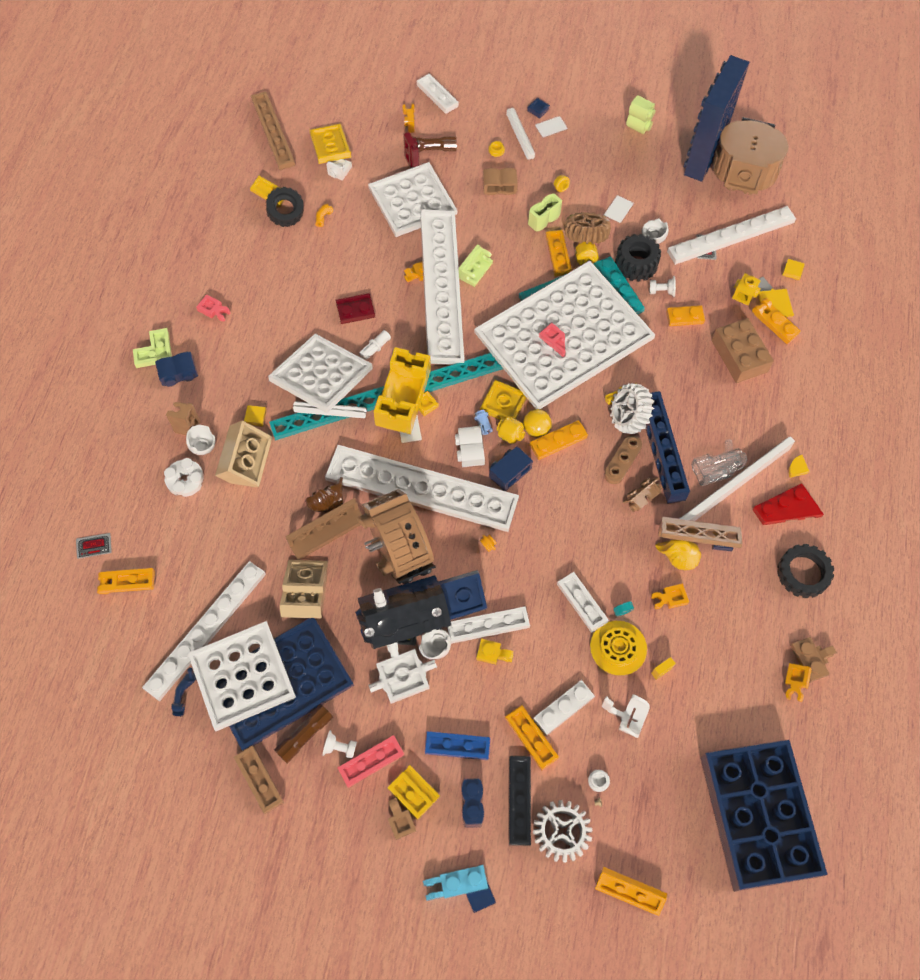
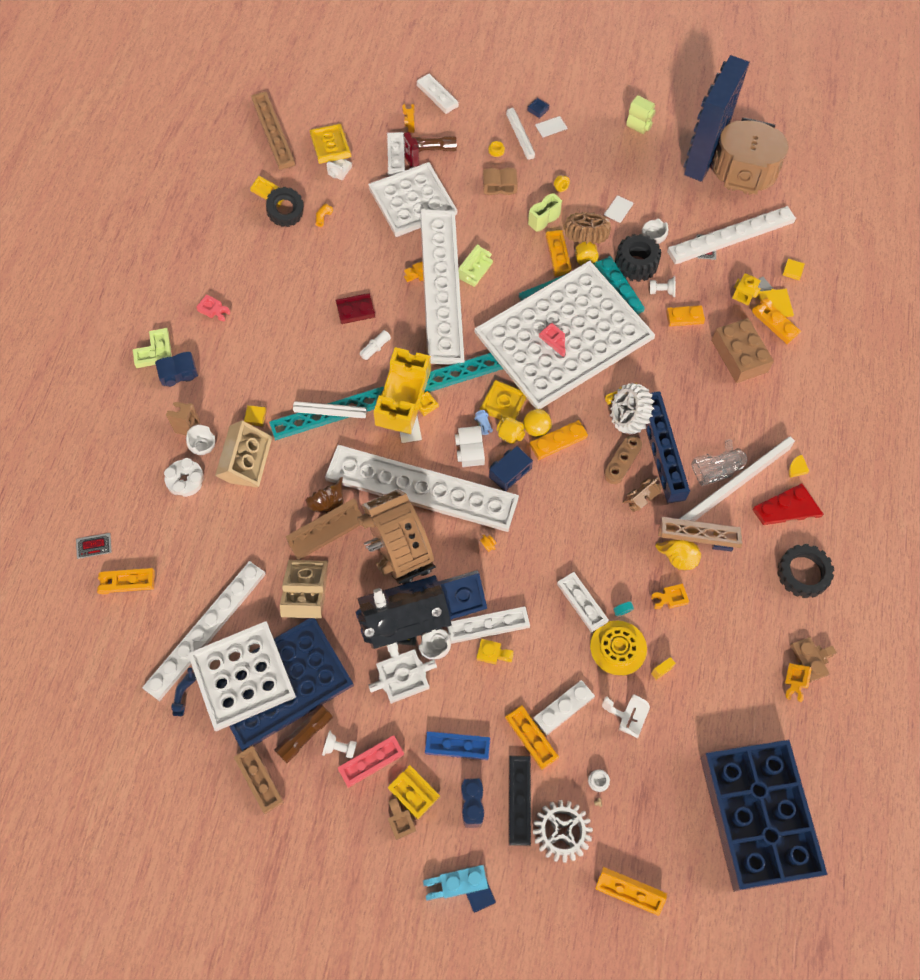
white plate [268,334,373,413] -> none
none -> white plate [387,132,405,176]

